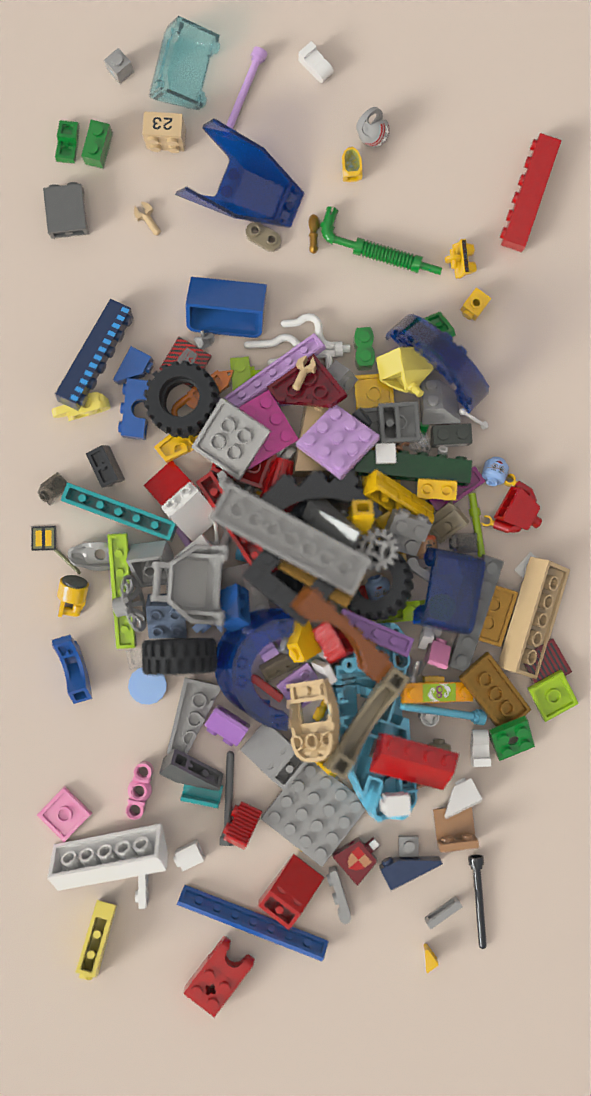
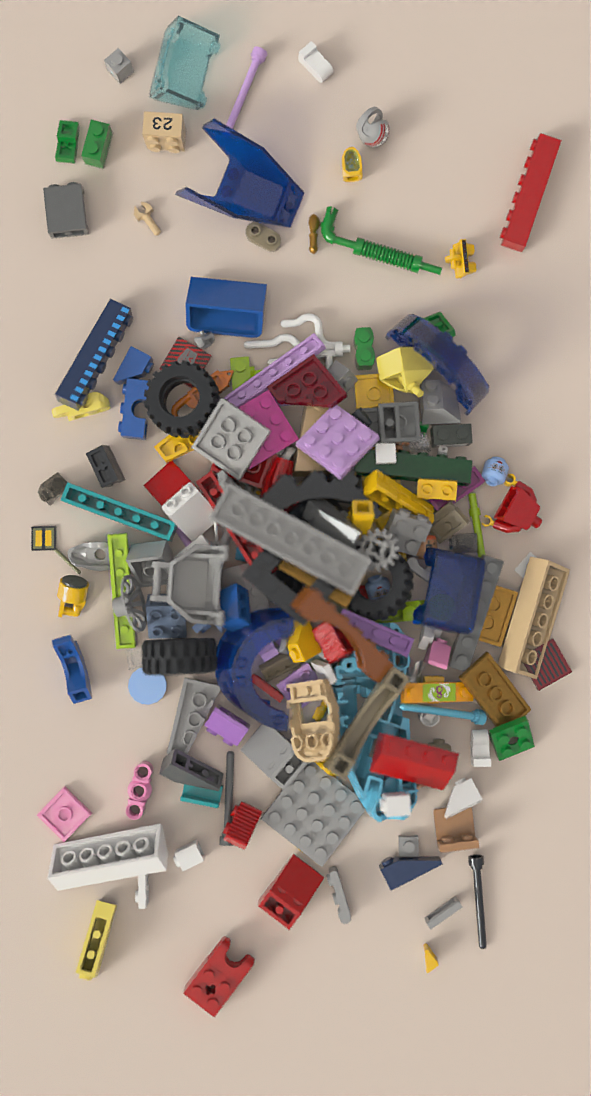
blue plate [177,885,329,961] -> none
tan bar [293,355,317,391] -> none
dark red torso [332,837,380,886] -> none
white hinge [459,408,488,429] -> none
yellow brick [460,287,492,321] -> none
lime tile [527,670,579,722] -> none

